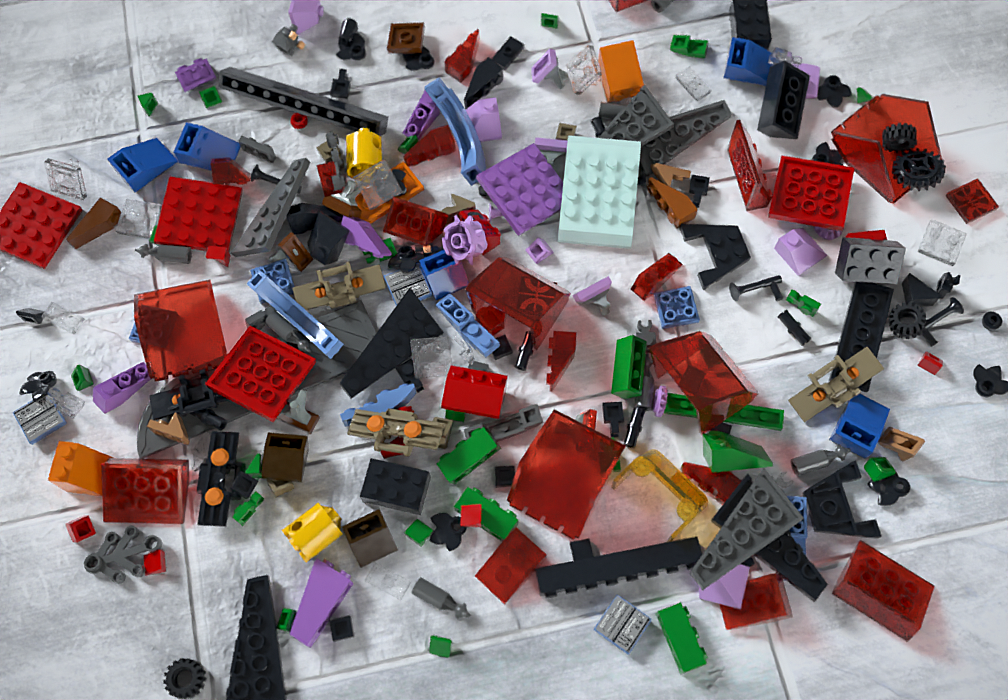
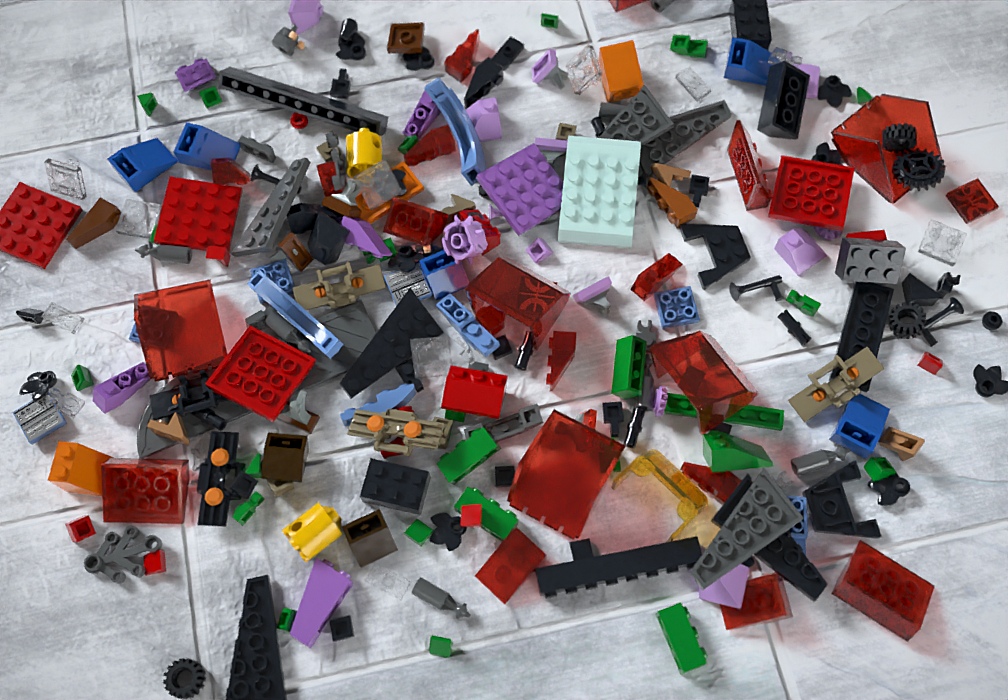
light grey tile [593,594,652,655] -> none

